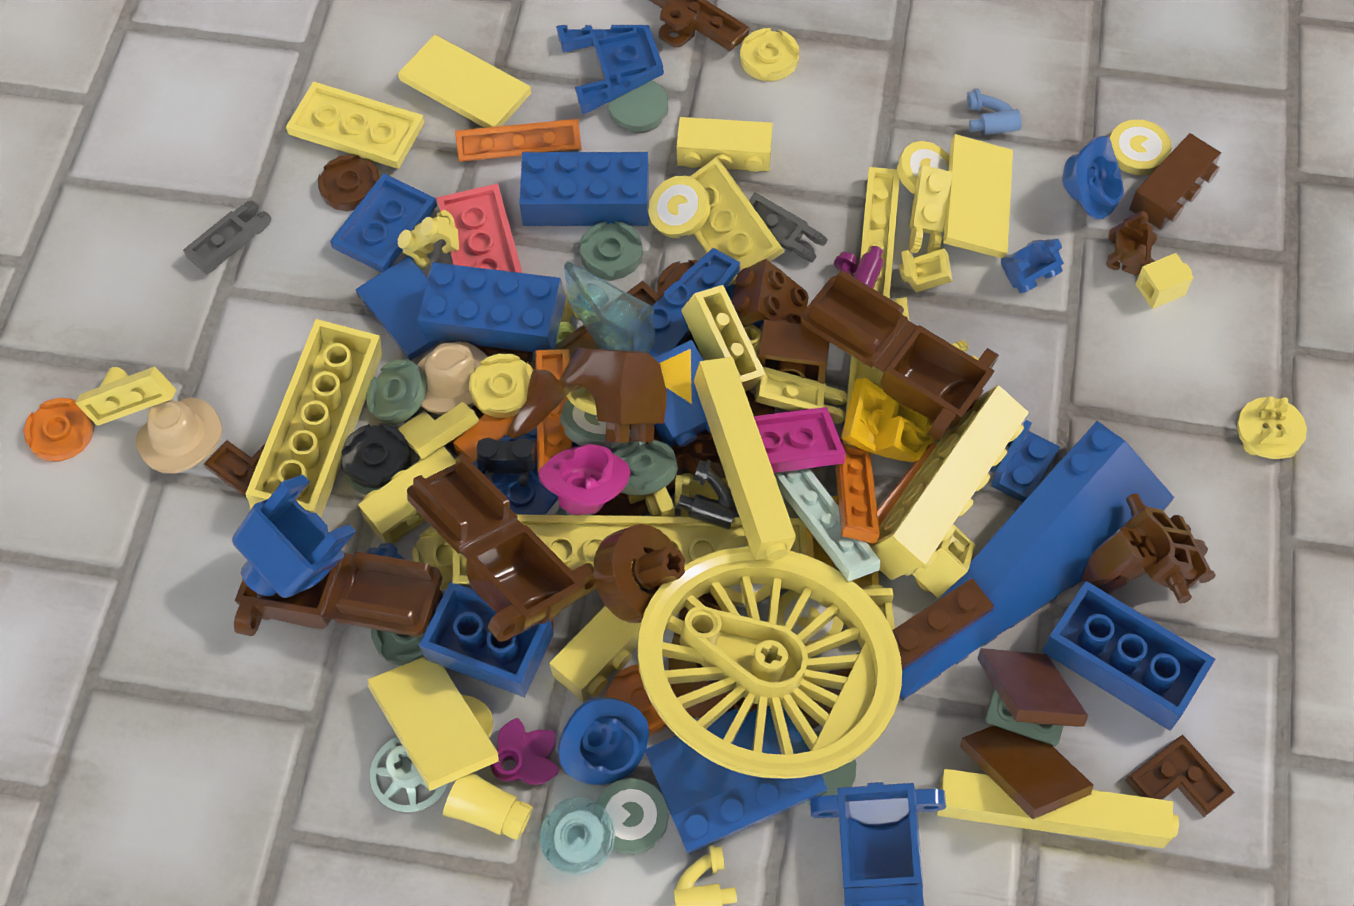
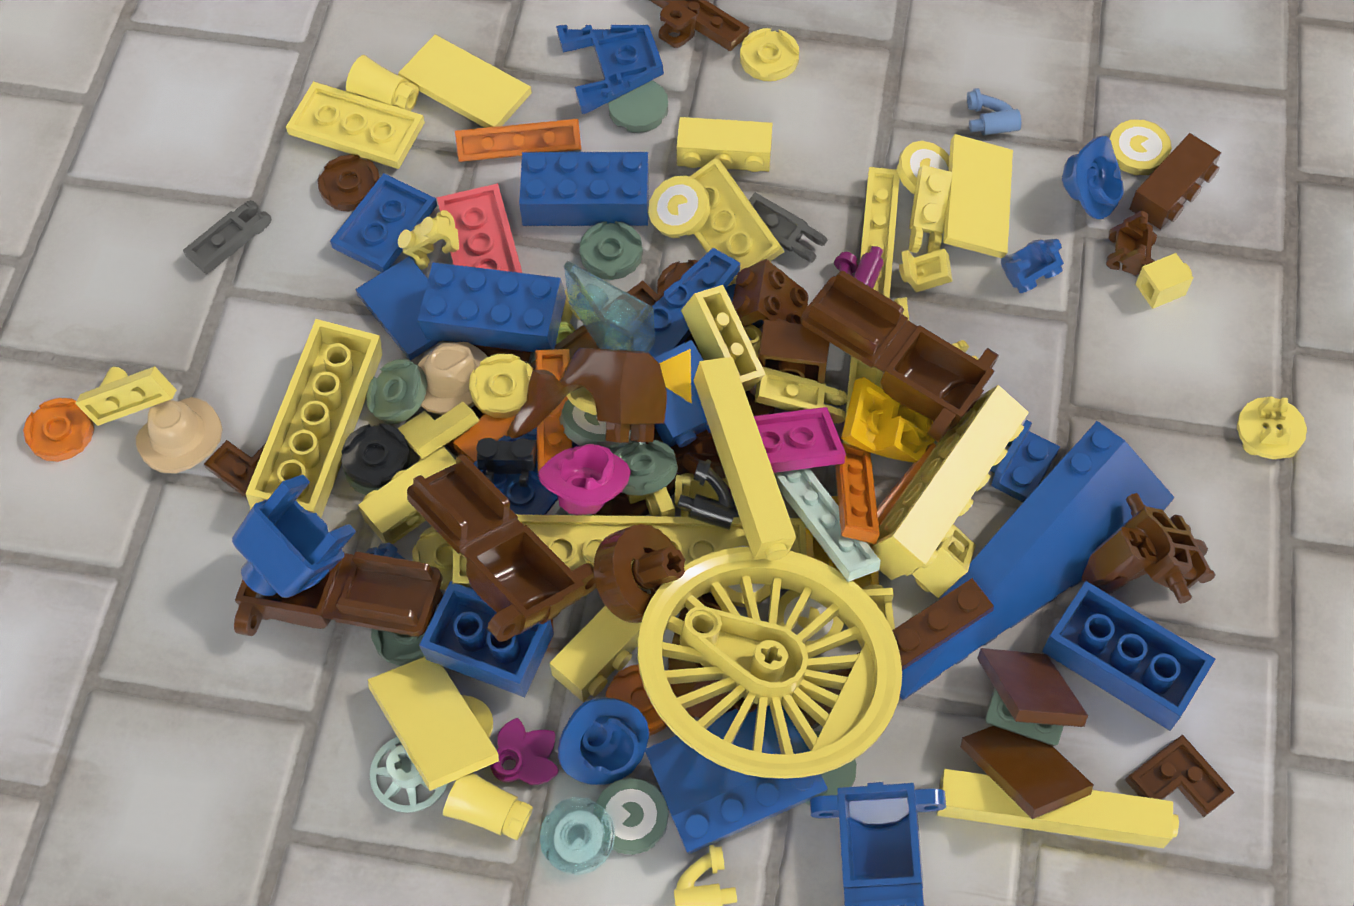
none -> light yellow plant [346,55,419,111]

